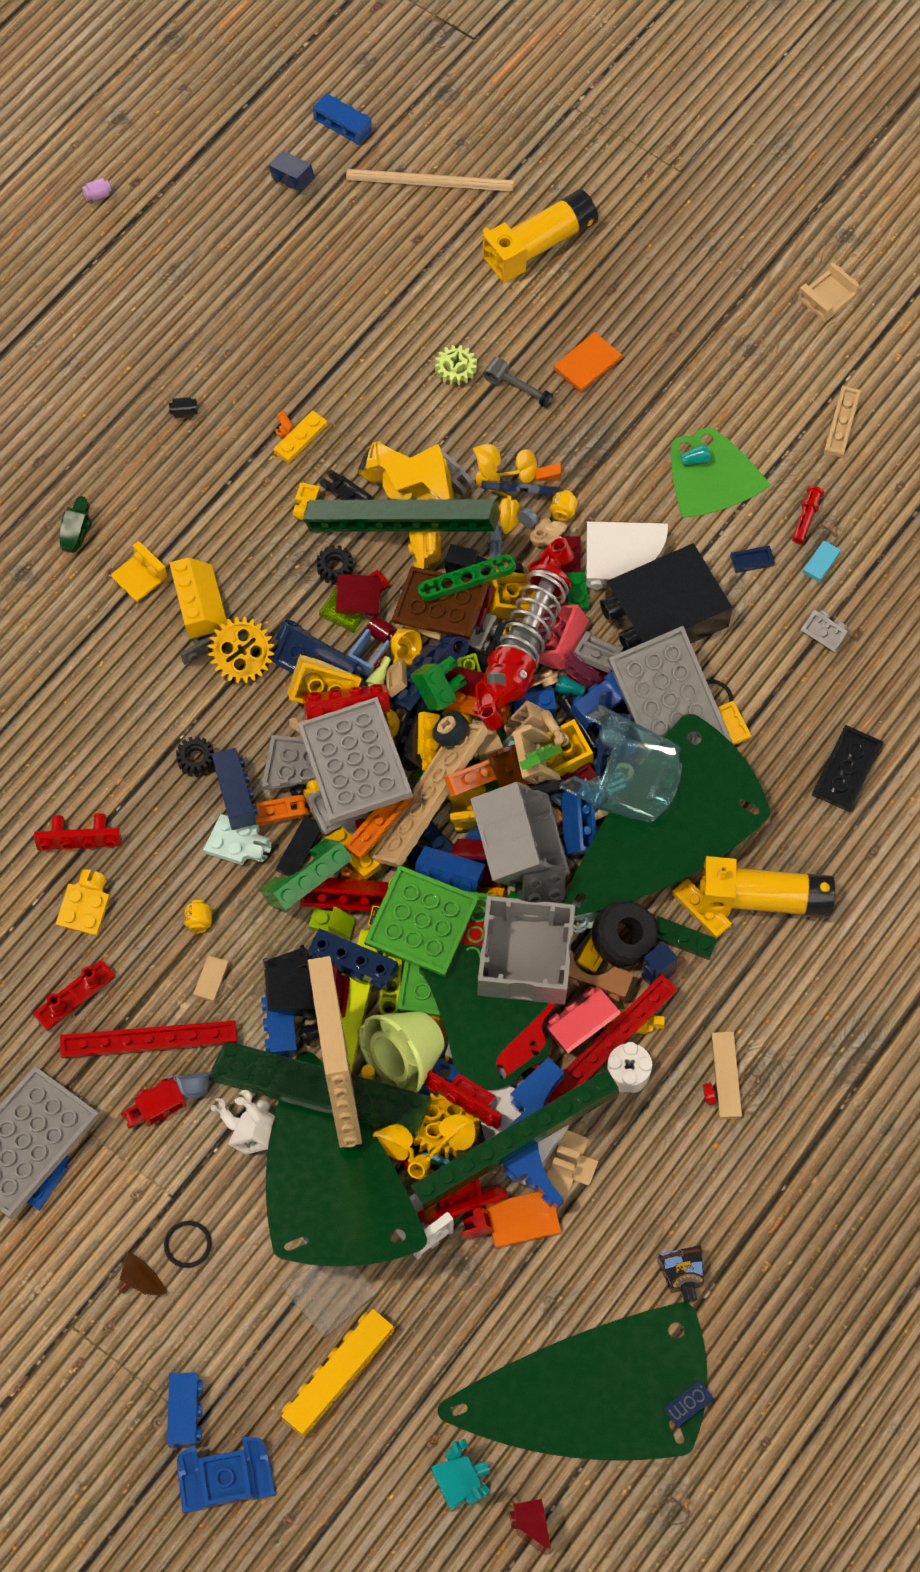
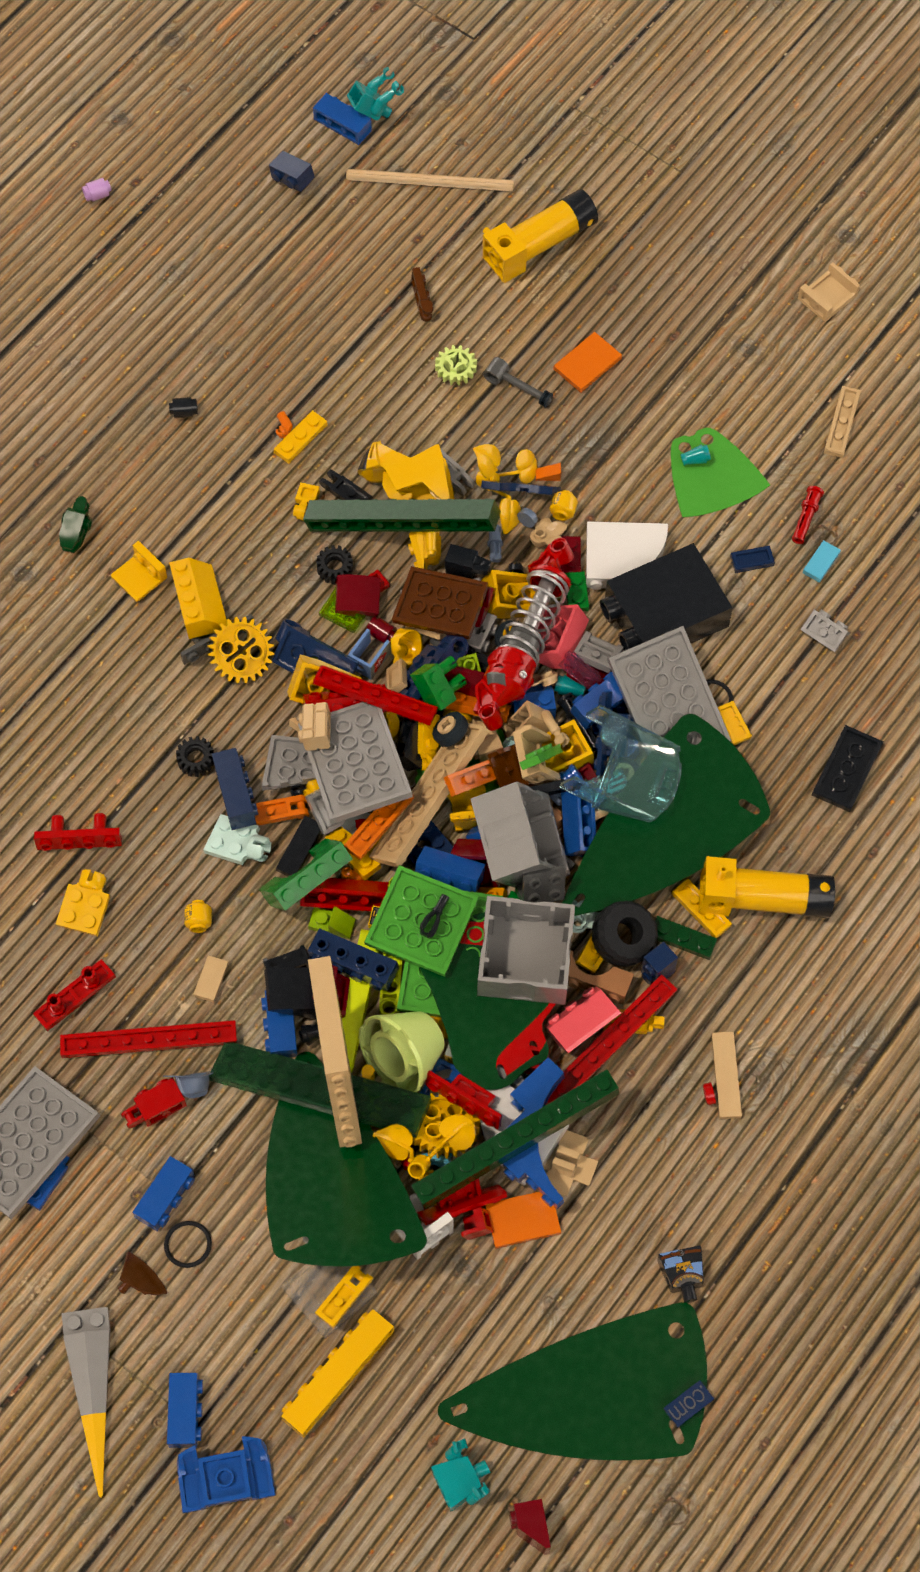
white torso [211,1090,275,1155] -> none
yellowish green cone [364,656,391,686] -> none
green beam [418,554,516,602] -> none
white brick [607,1042,652,1093] -> none
none -> light grey plate [62,1307,111,1498]
none -> blue brick [132,1156,195,1231]
none -> tan brick [298,702,331,751]
none -> red tile [313,665,438,726]
none -> yellow plate [315,1266,373,1328]
none -> teal torso [347,67,404,121]
none -> reddish brown hinge [411,267,433,322]
none -> black piece [420,894,449,938]
none -> blue wheel [559,764,584,790]

